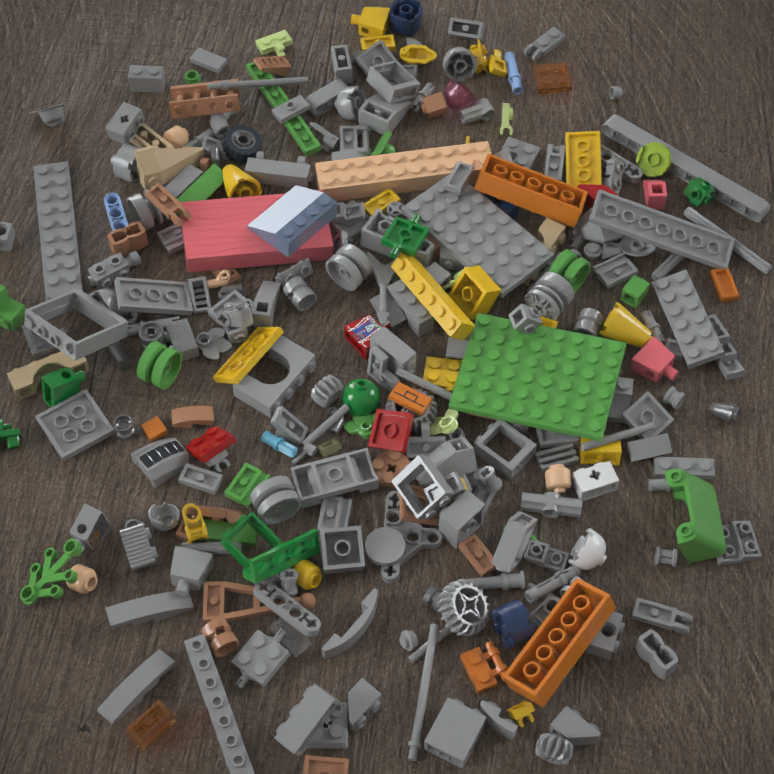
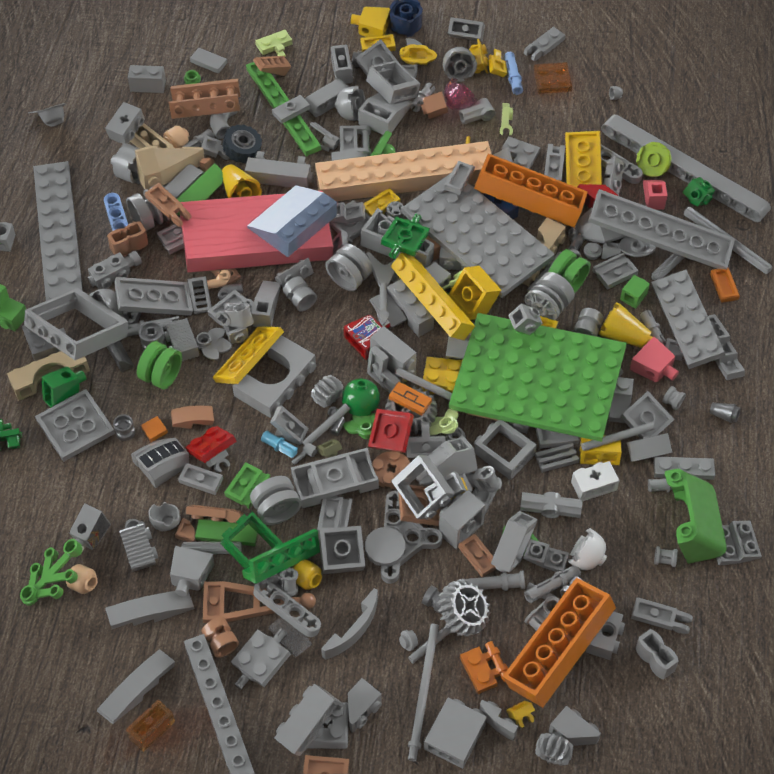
yellow piece [182,503,209,544] -> none
light grey bar [207,77,308,91] -> none
flat silver arm [207,145,220,168] -> none
dark blue brick [490,599,536,650] -> none
light nougat head [545,464,572,494] -> none

